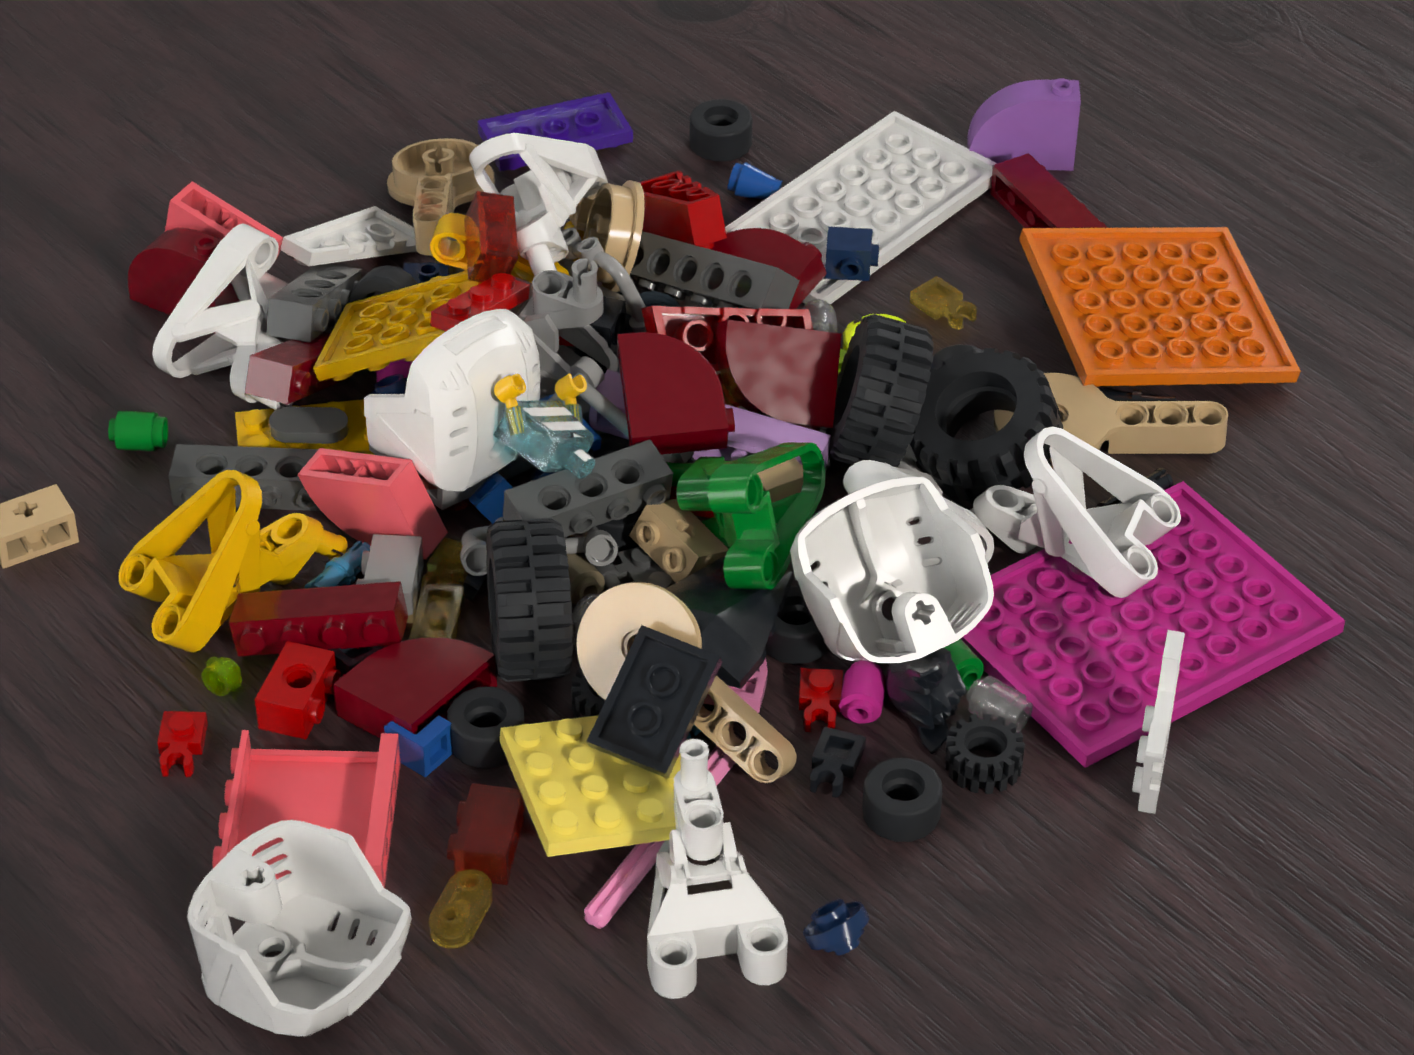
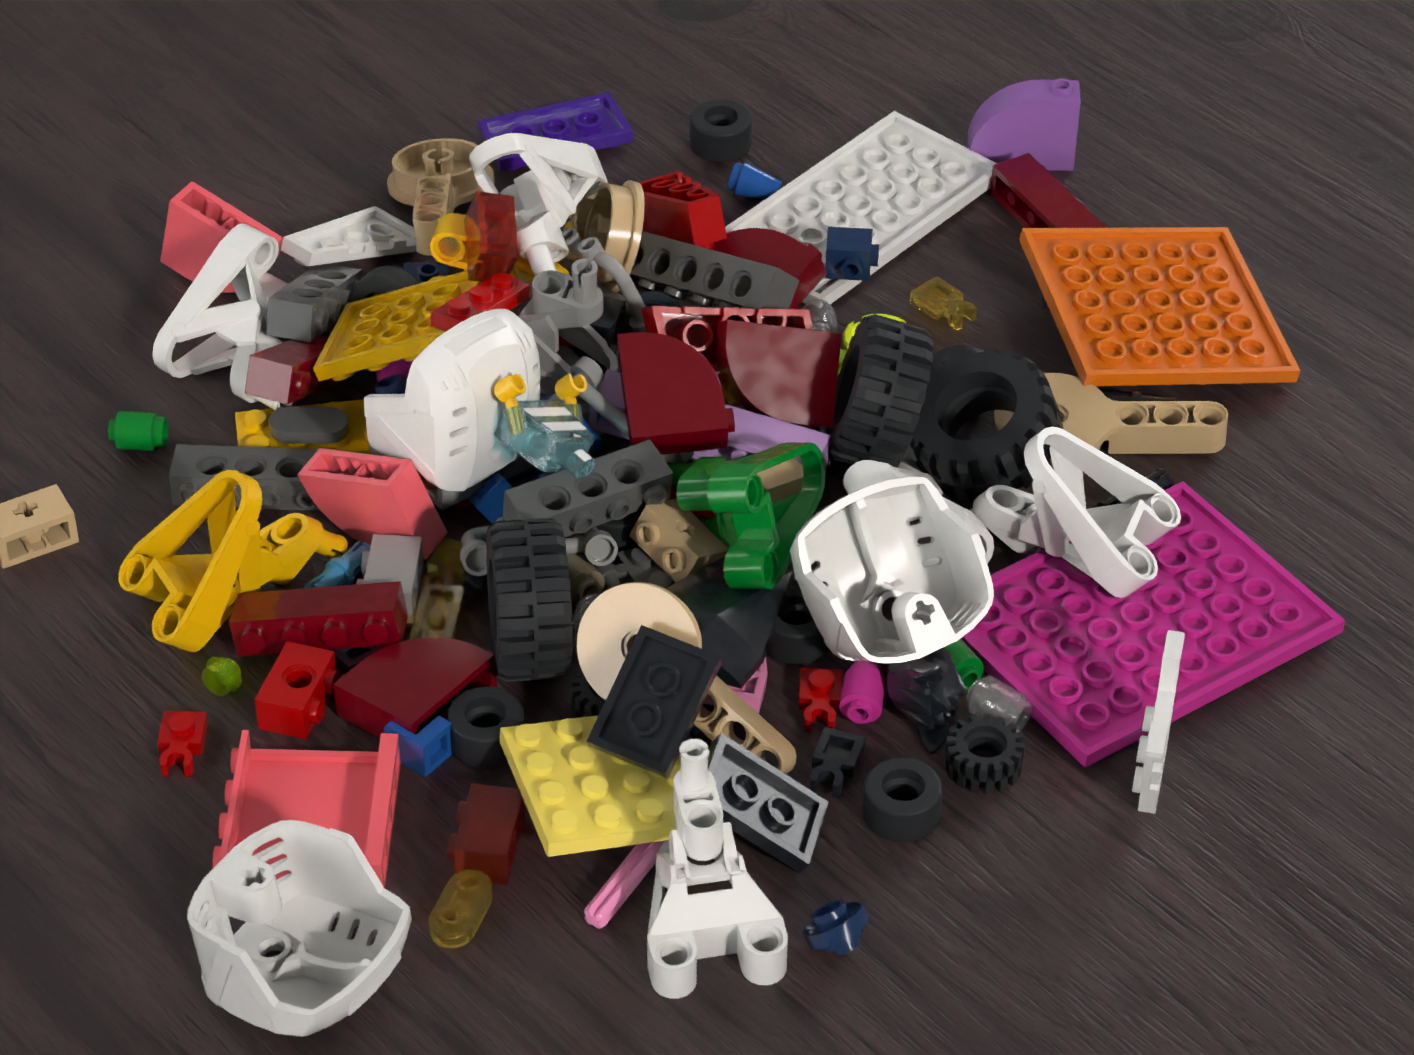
dark red brick [128,228,240,333] -> none
none -> plate [708,733,828,873]

